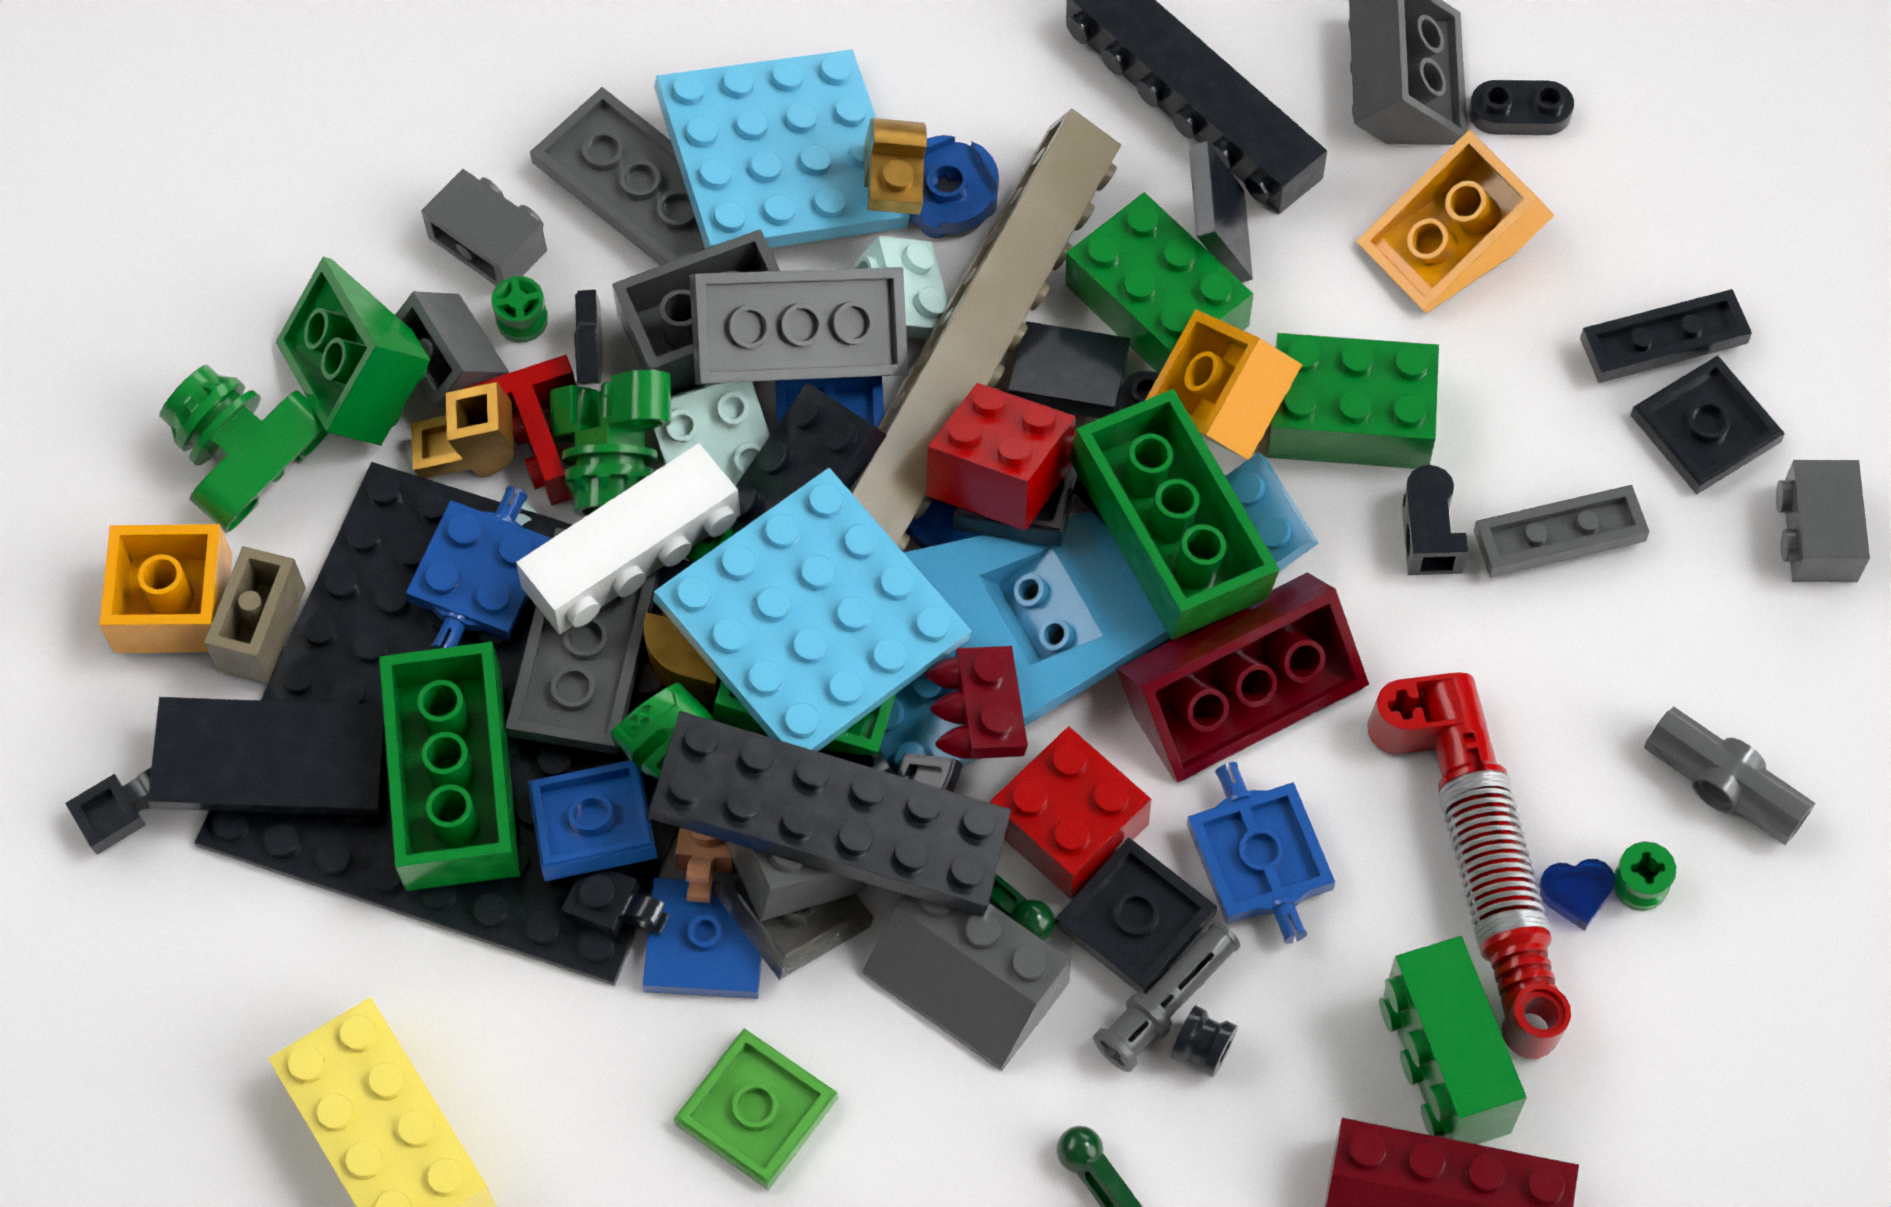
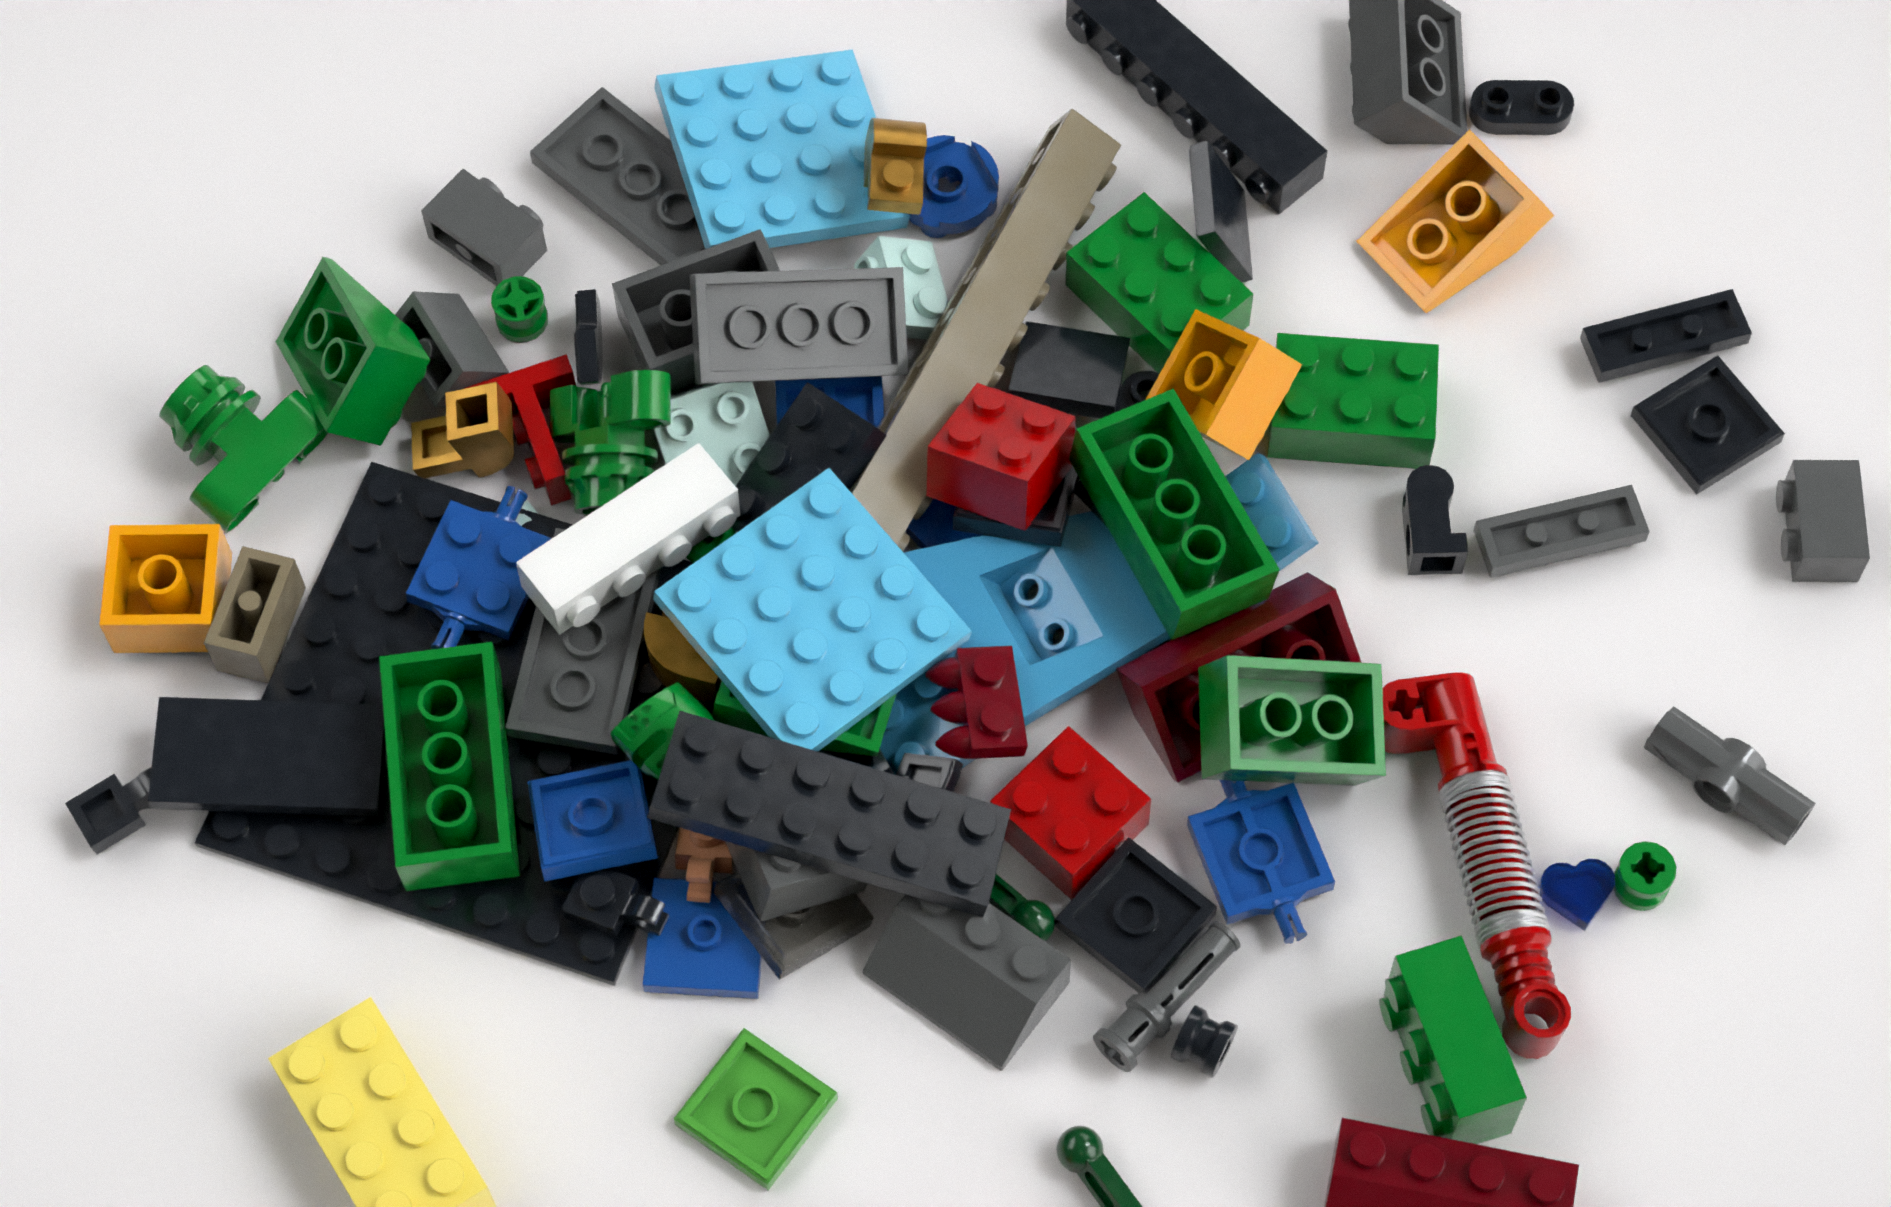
none -> green brick [1198,655,1386,786]

